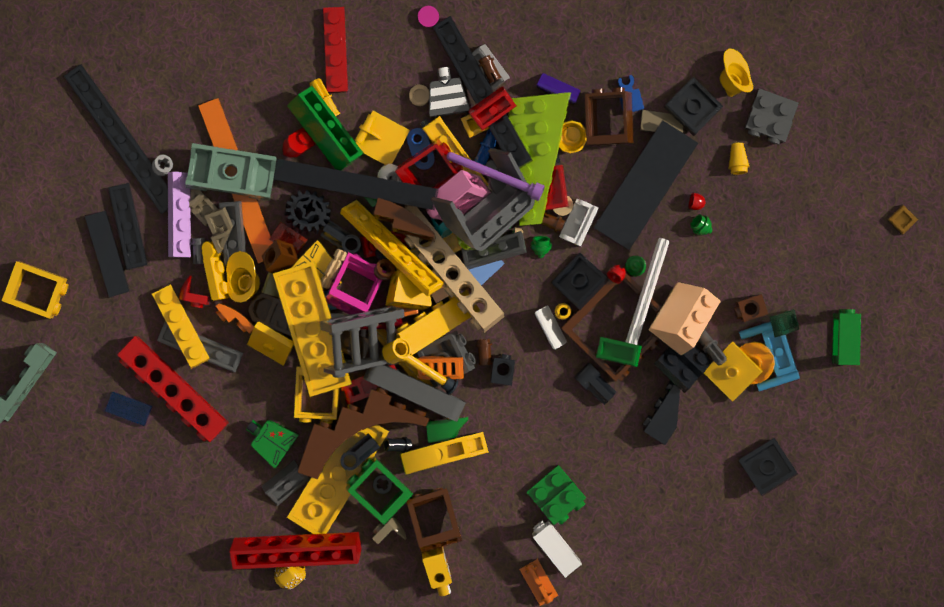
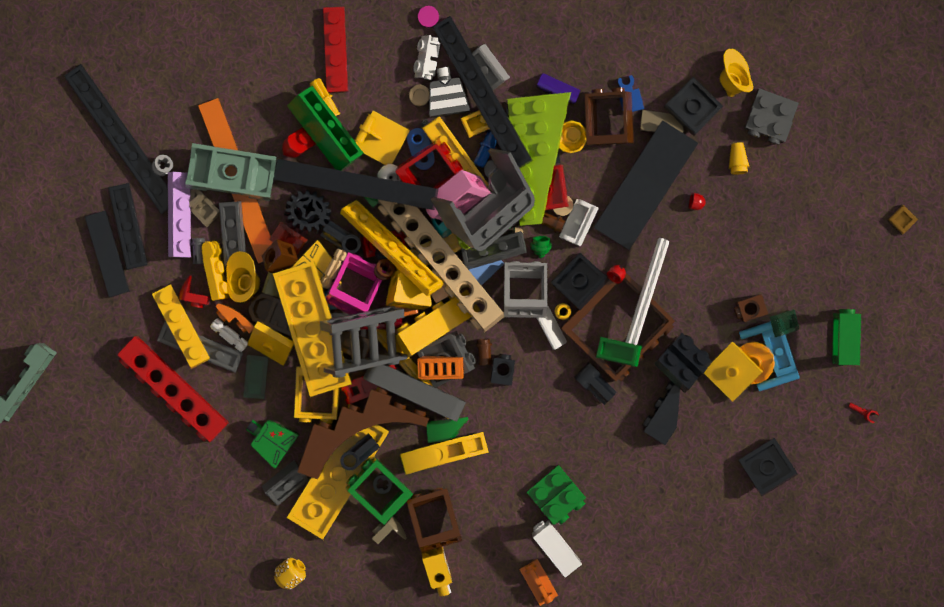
yellow window [2,261,69,319] -> none
clear blue tile [105,391,153,426] -> none
dark tan slope [204,207,233,254] -> none
red brick [230,532,362,569] -> none
reddish brown slope [374,198,436,242] -> none
yellow piece [382,338,458,395] -> none
black pin [383,437,412,453] -> none
medium lavender piece [446,152,545,201] -> none
red slope [469,86,517,131] -> none
reddish brown pin [478,54,501,83] -> none
green plate [625,256,646,277] -> none
light nougat slope [649,282,720,355] -> none
green plate [690,214,712,235] -> none
dark grey axle [698,329,727,366] -> none
none -> white axle [210,318,248,352]
none -> clear green plate [243,355,269,399]
none -> white hinge [414,35,441,80]
none -> light grey window [504,261,547,318]
none -> red hand [849,403,879,423]

